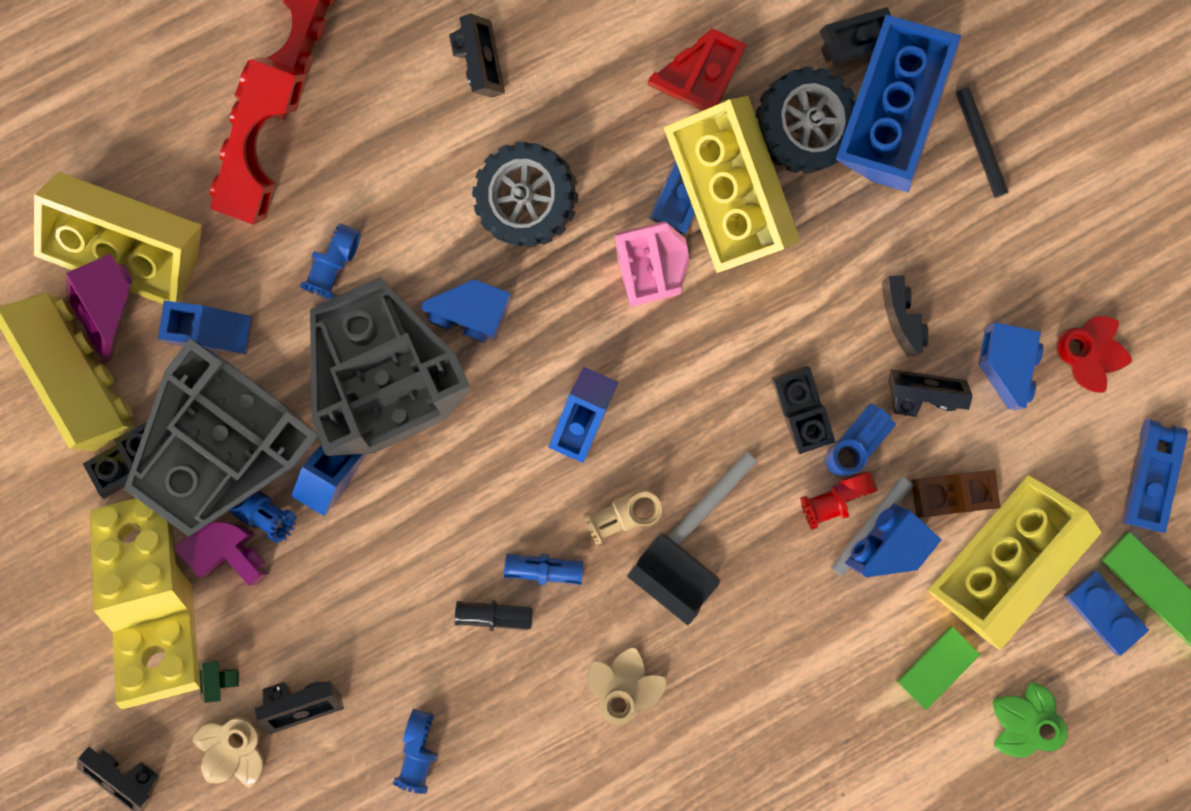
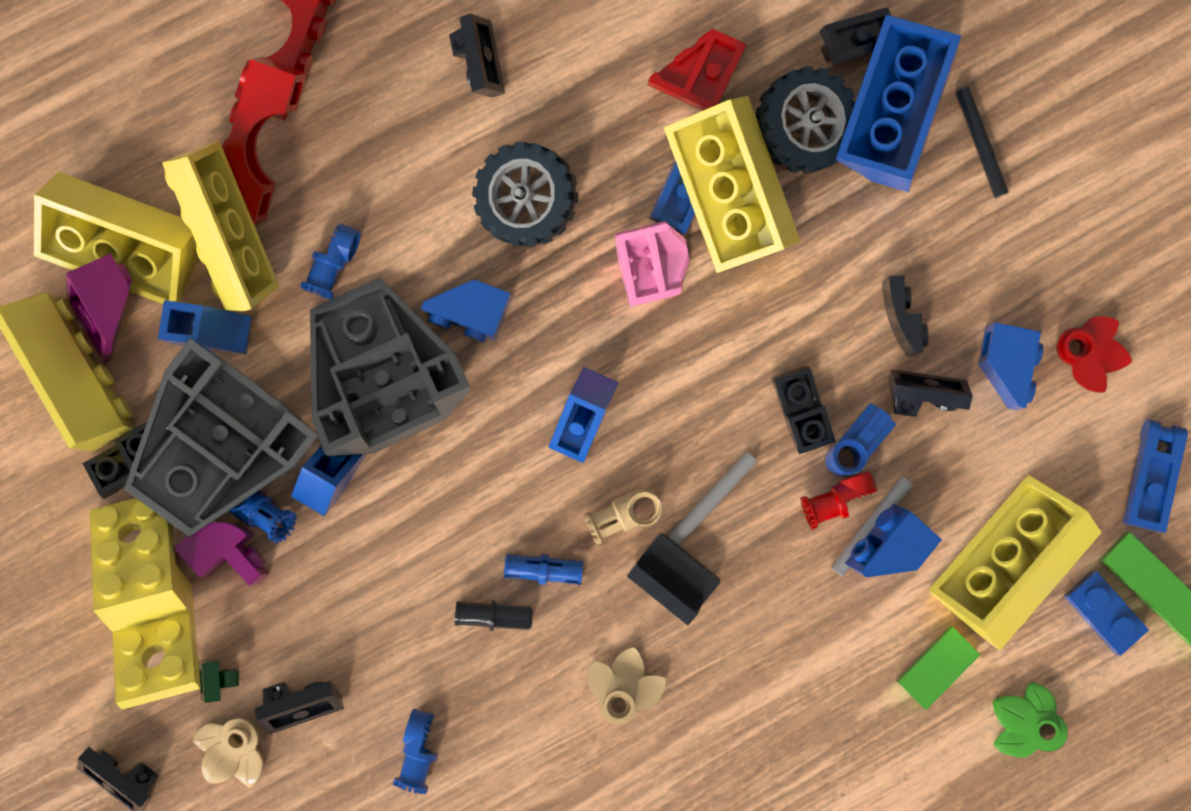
reddish brown slope [911,469,1001,518] -> none
none -> light yellow slope [162,141,280,311]

